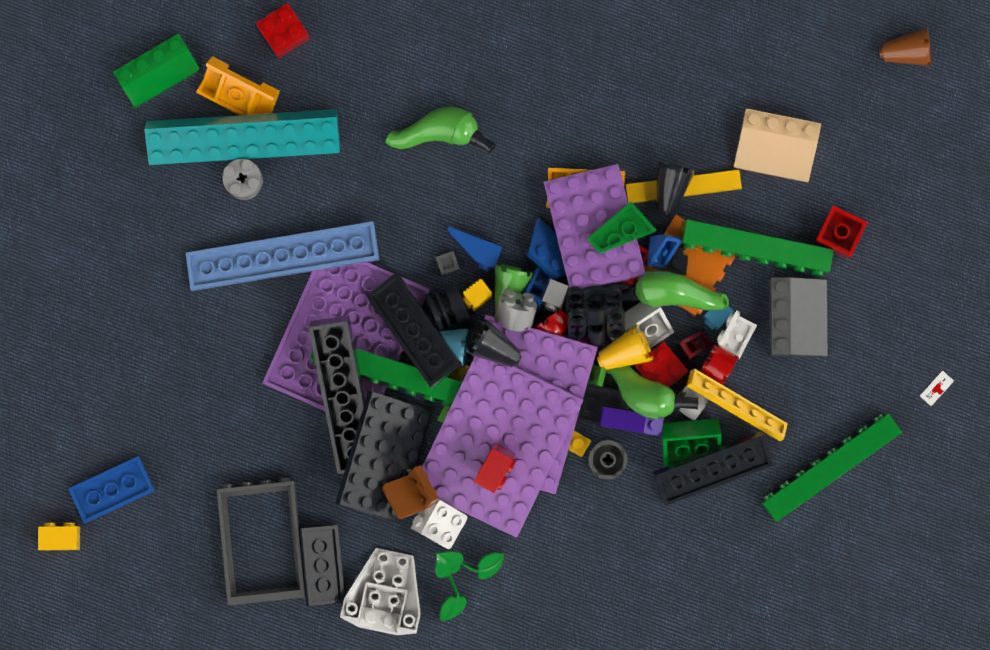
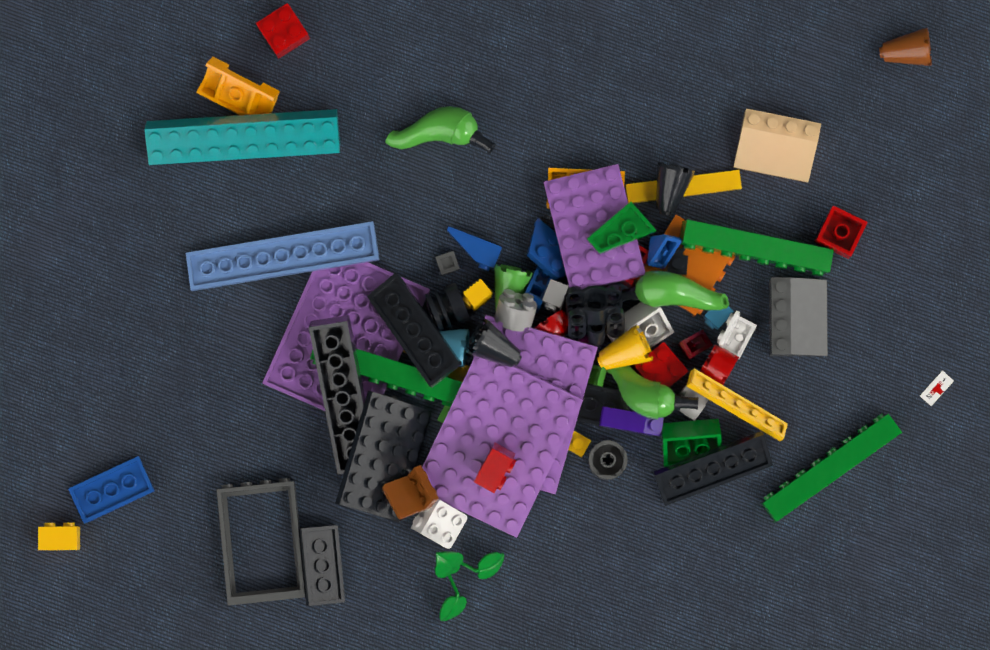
green slope [113,34,200,108] -> none
light grey brick [223,159,263,200] -> none
white wedge [340,548,420,635] -> none

